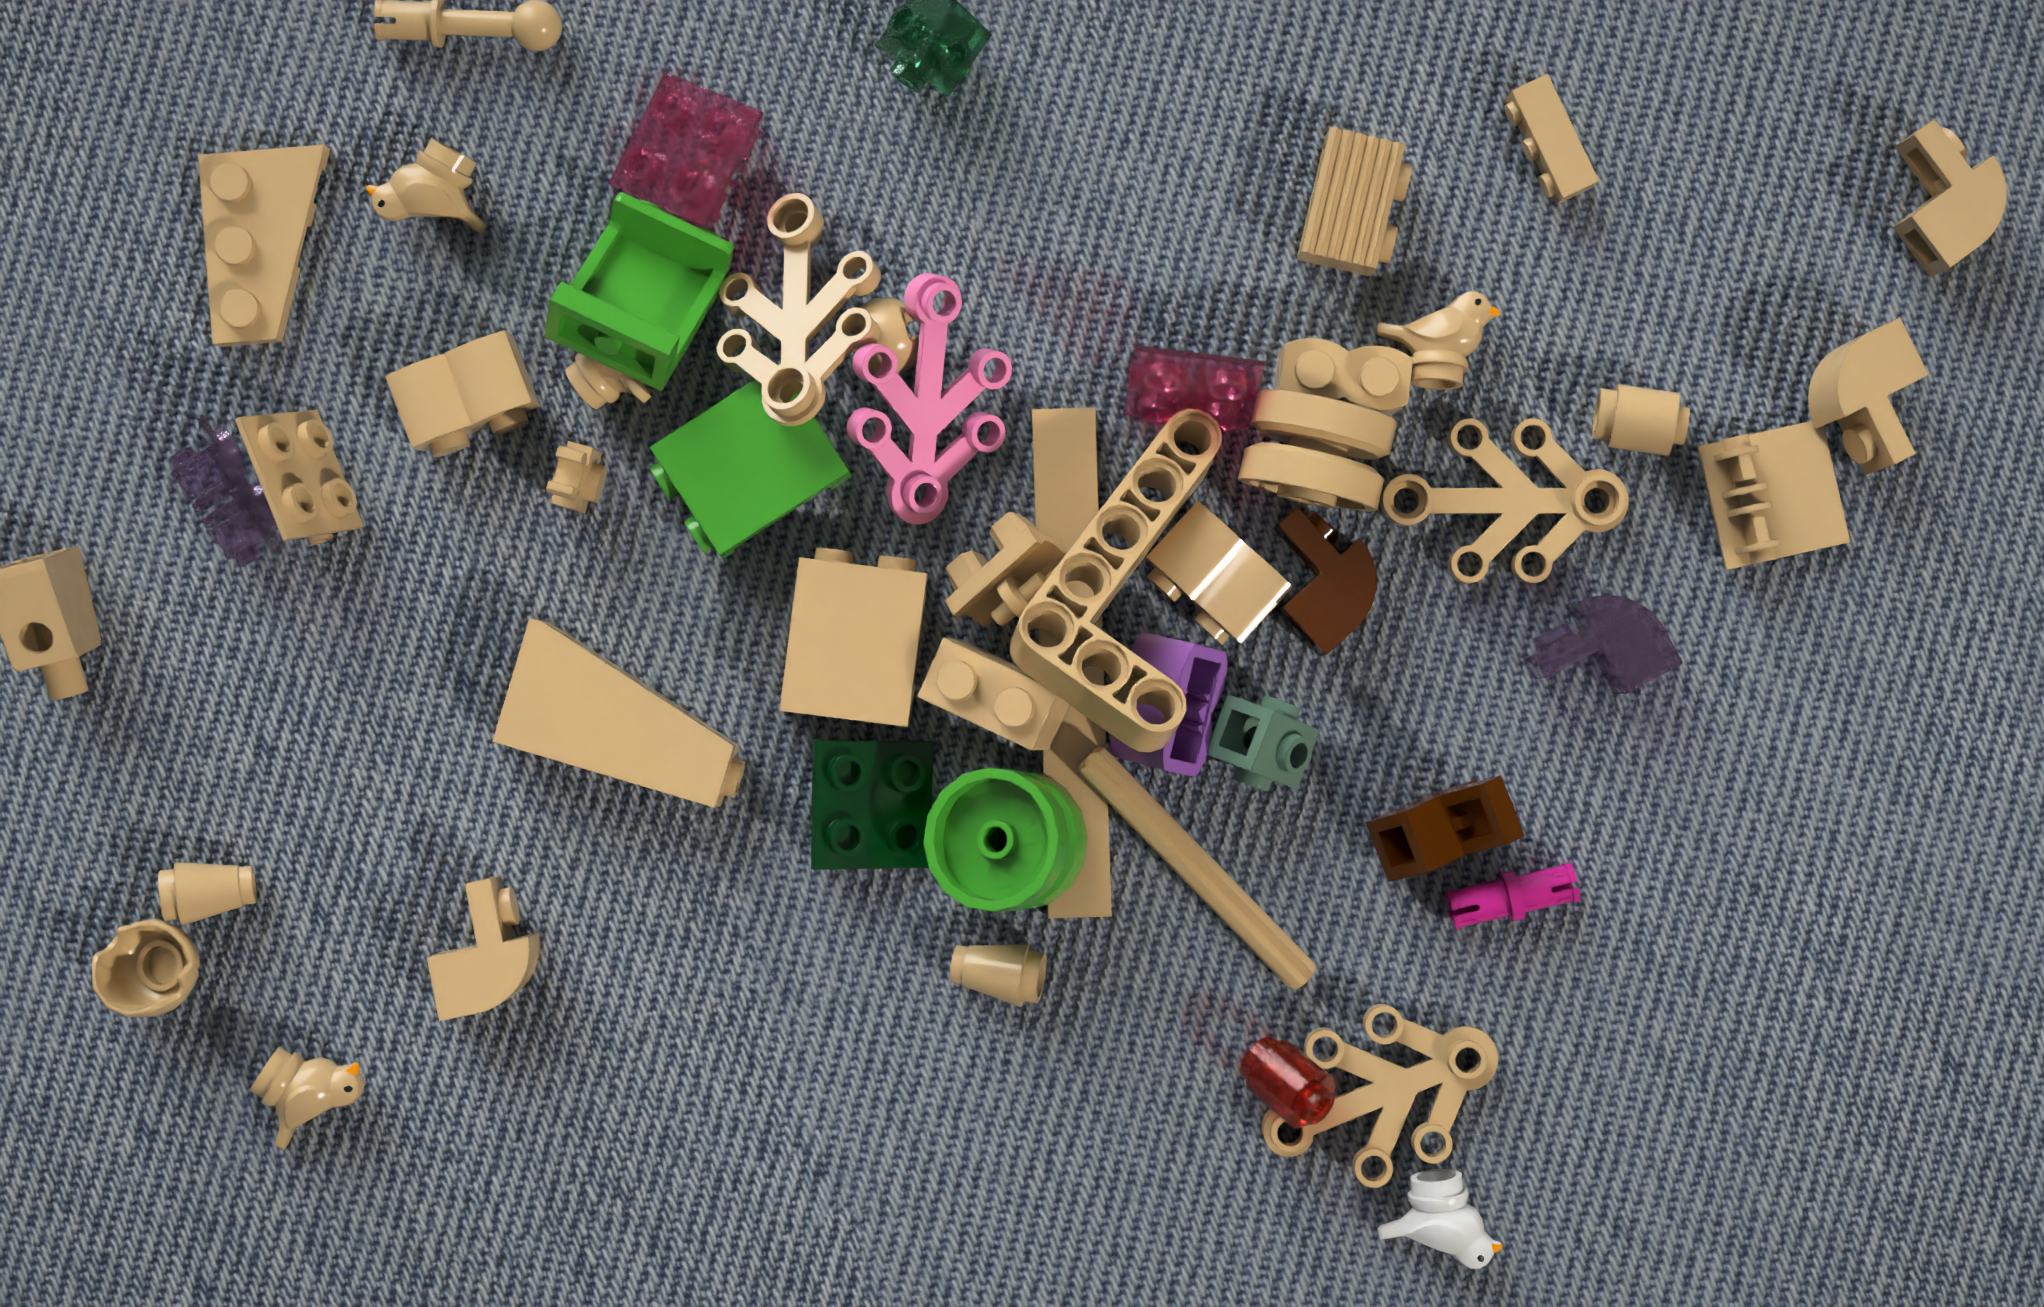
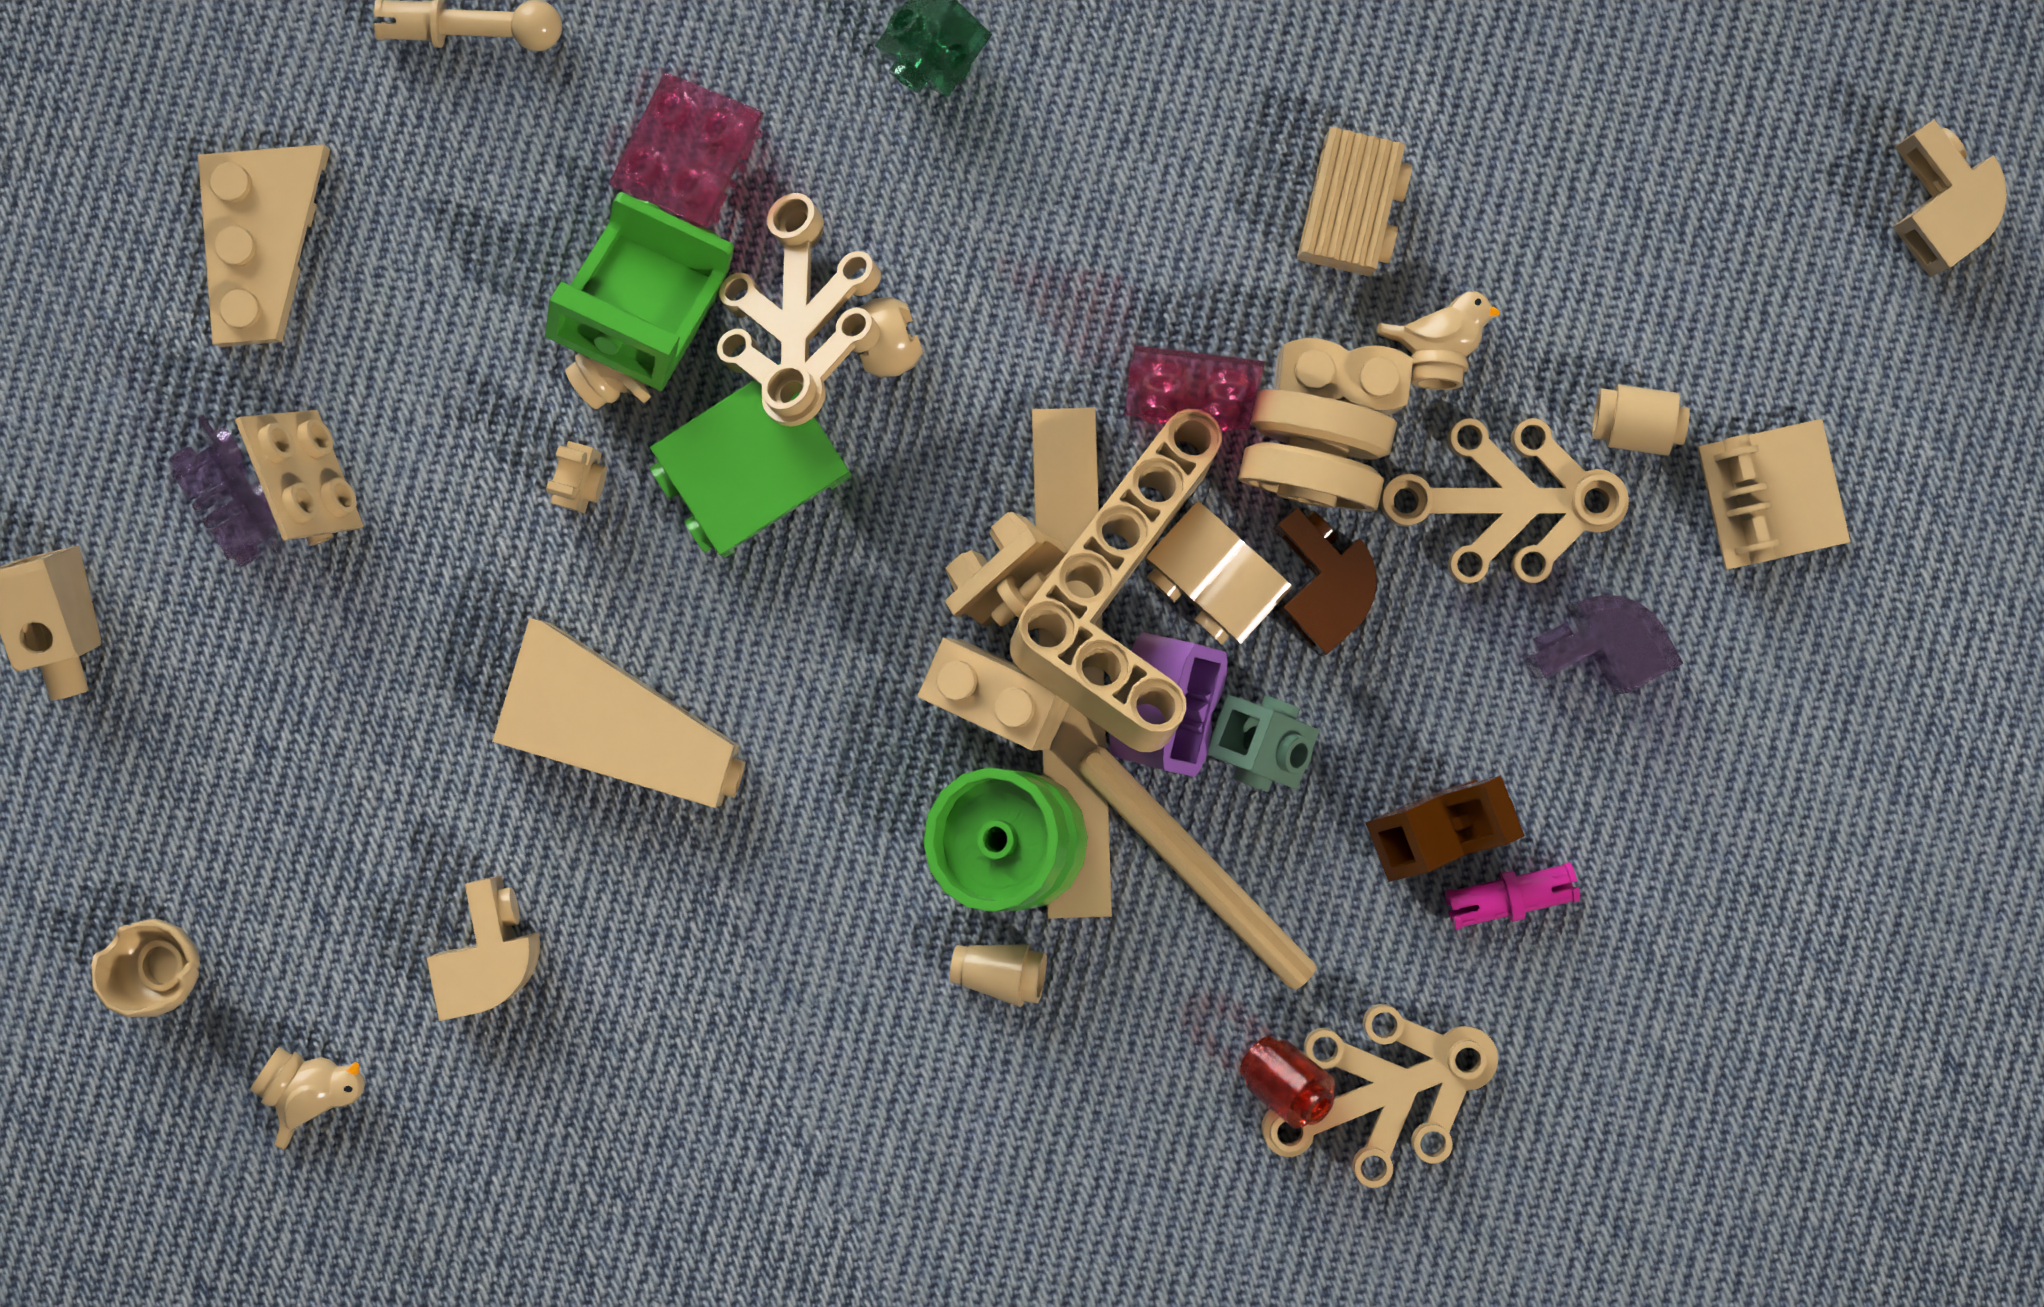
tan cone [158,862,257,926] -> none
tan animal [366,138,488,234] -> none
tan brick [385,330,540,457] -> none
tan brick [779,548,929,727] -> none
dark green hinge [811,740,933,870] -> none
bright pink plant [847,273,1012,524] -> none
white animal [1378,1169,1503,1269] -> none
tan piece [1504,73,1599,205] -> none
tan brick [1808,317,1929,475] -> none

